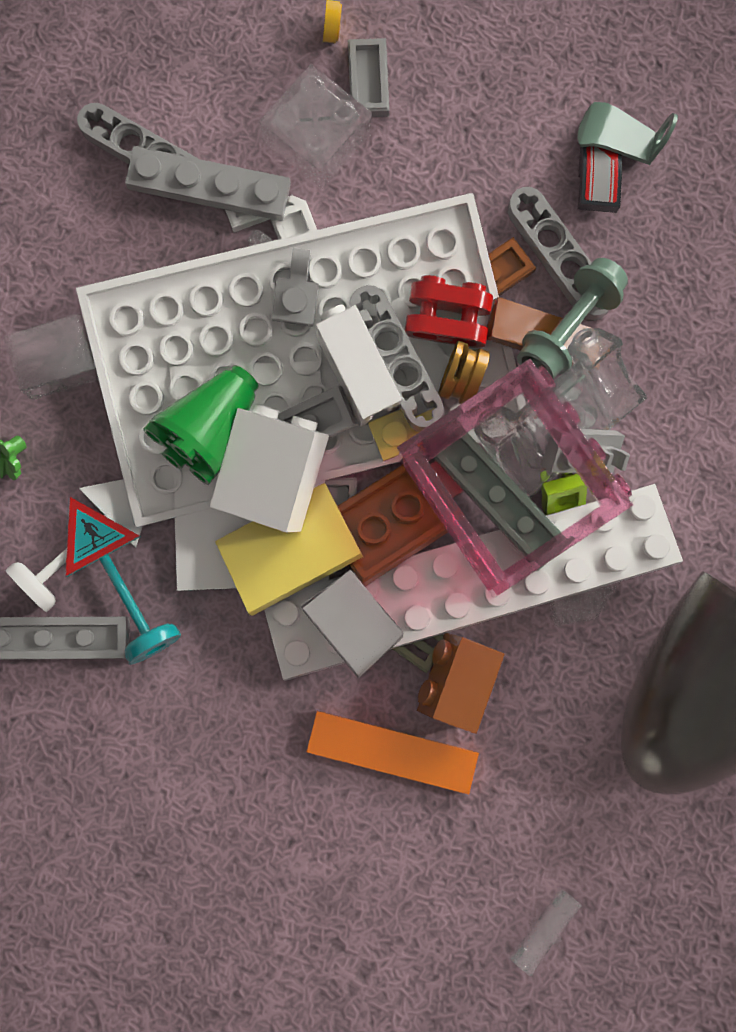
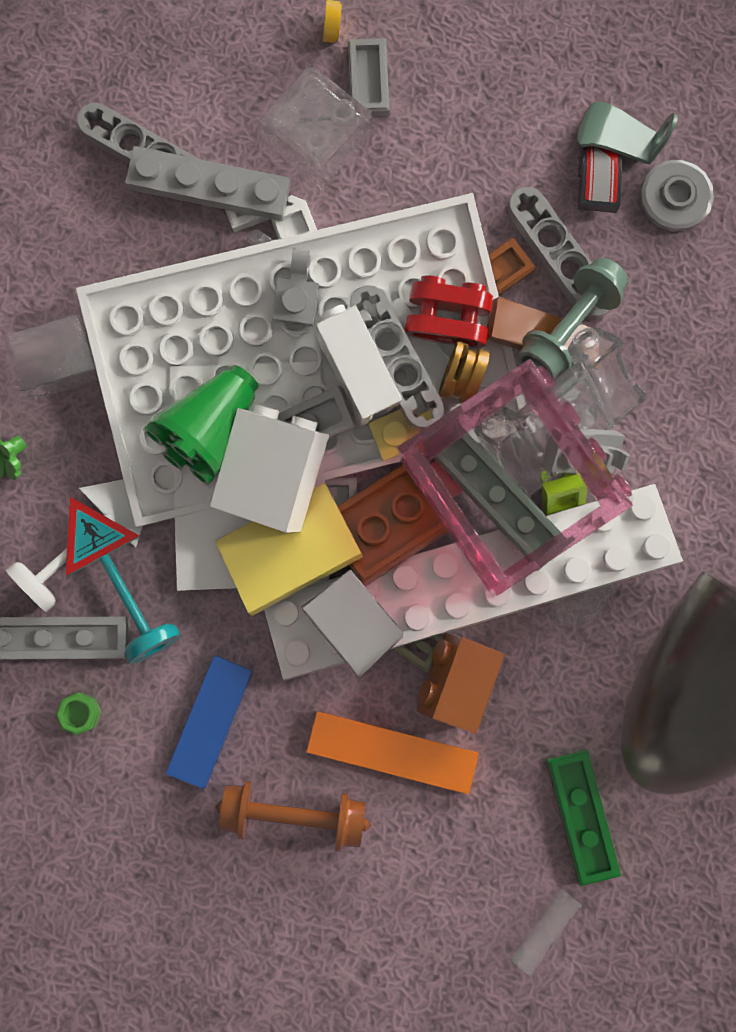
none -> bright green tile [56,692,102,735]
none -> blue tile [166,655,254,789]
none -> dark orange piece [215,781,371,852]
none -> green tile [545,749,621,887]
none -> light grey wheel [639,160,714,232]

